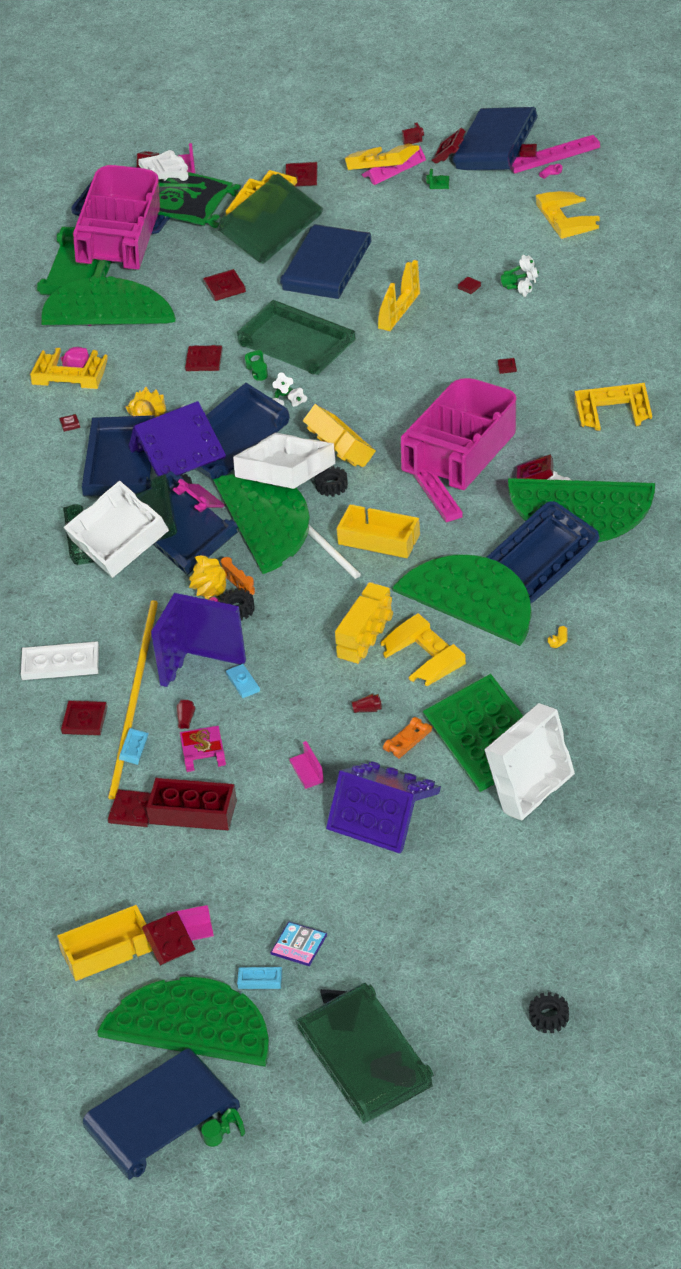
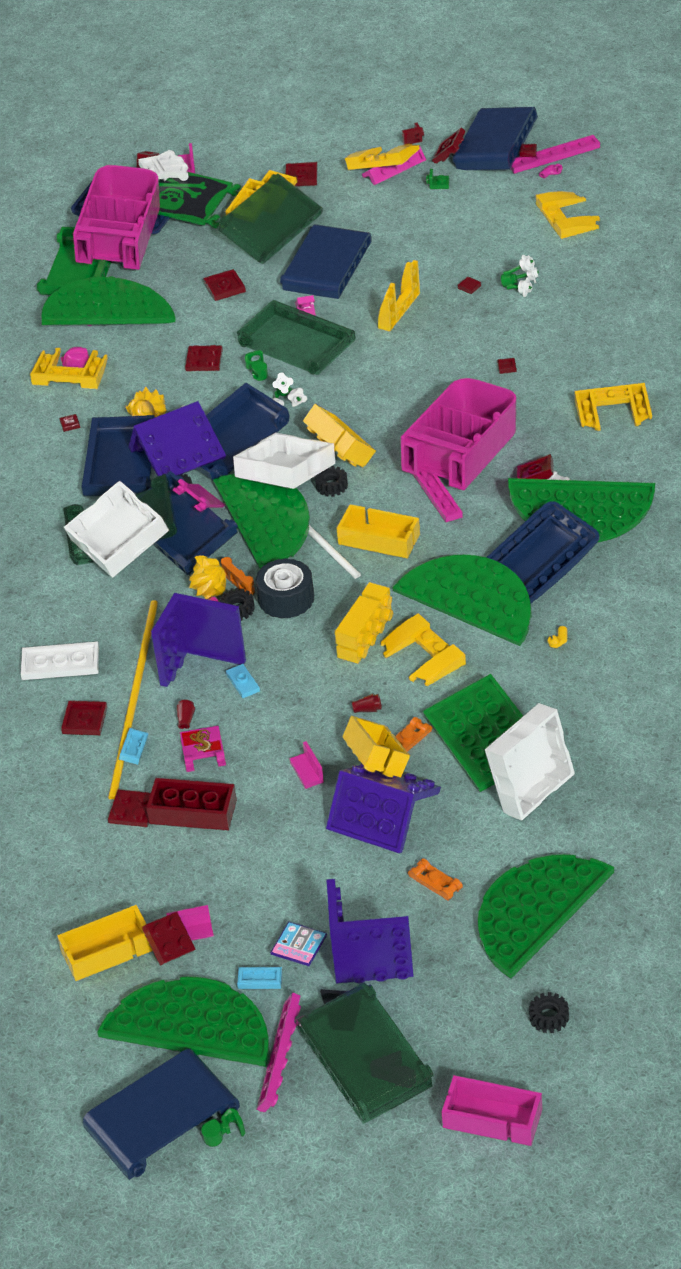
none -> black wheel [256,558,314,619]
none -> dark pink plate [256,993,301,1112]
none -> dark pink slope [295,295,316,318]
none -> dark purple bracket [326,879,414,984]
none -> yellow piece [342,716,410,777]
none -> orange plate [408,858,463,901]
none -> dark pink piece [442,1075,542,1146]
none -> green plate [478,854,614,979]

